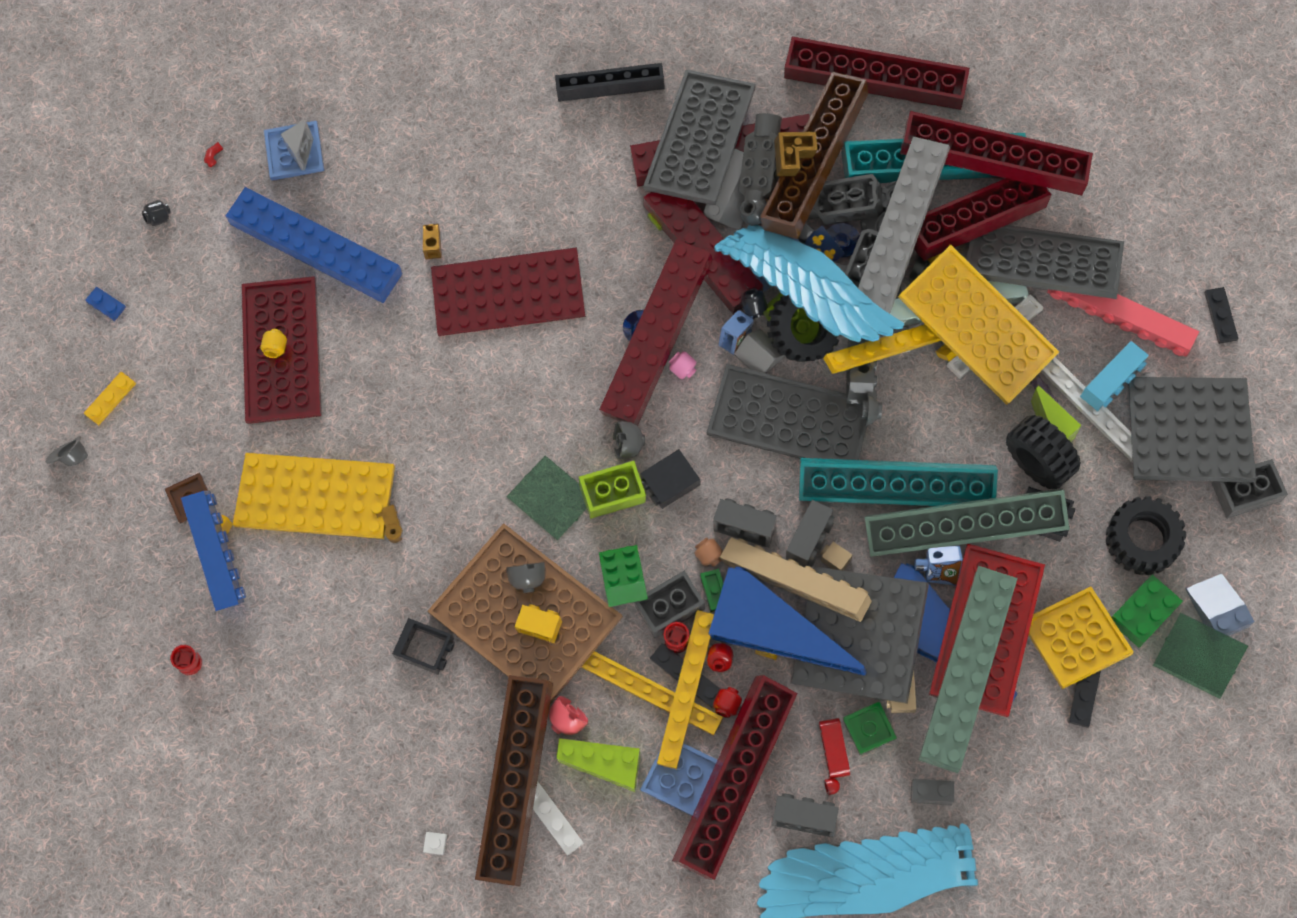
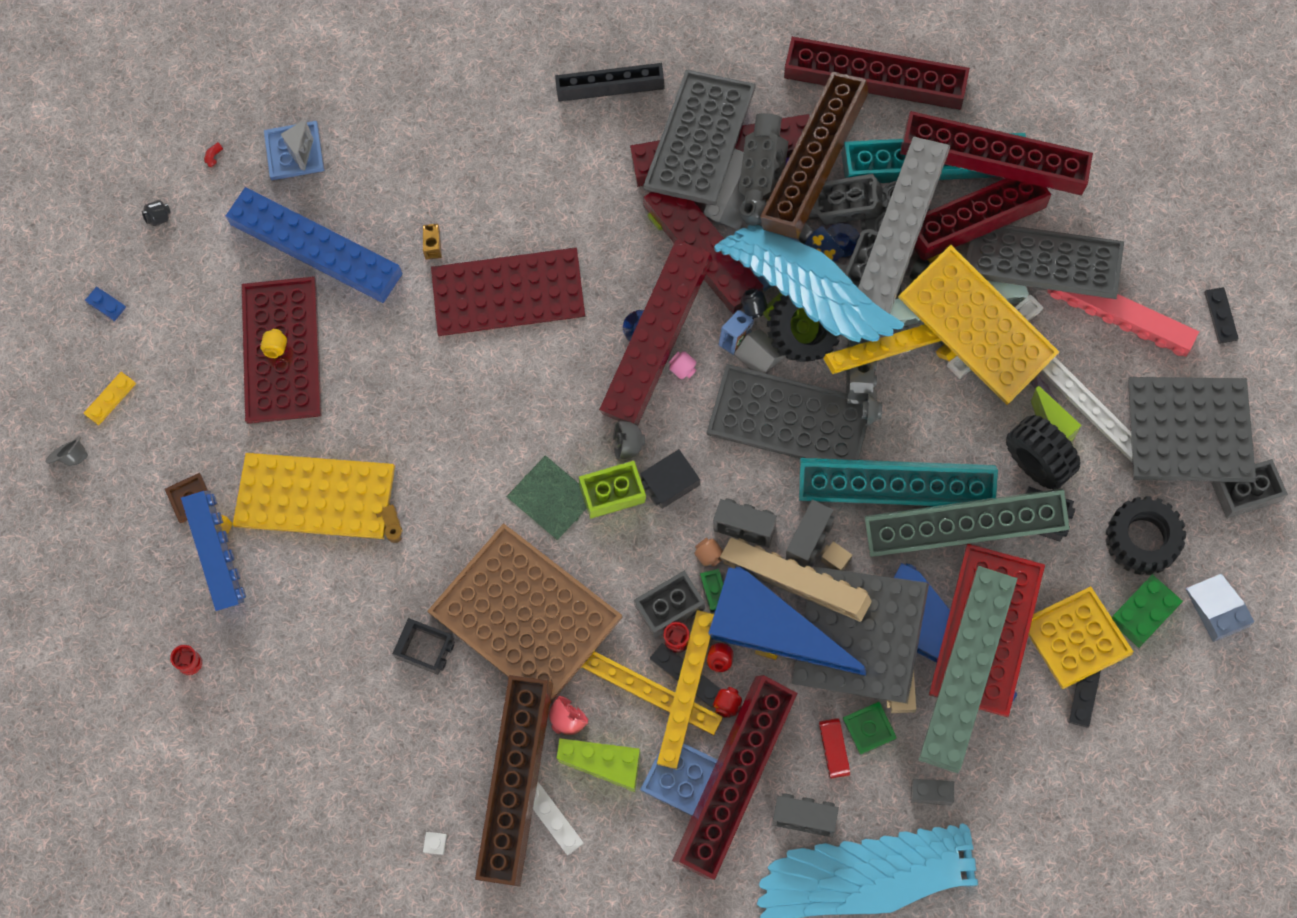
dark grey cylinder [506,562,546,593] -> none
yellow brick [515,604,562,643] -> none
green brick [599,545,648,607] -> none
pearl gold brick [774,132,817,176] -> none
red hinge [824,778,840,796] -> none
medium blue torso [914,546,963,586] -> none
medium azure brick [1080,341,1149,411] -> none
clear green piece [1153,612,1248,699] -> none

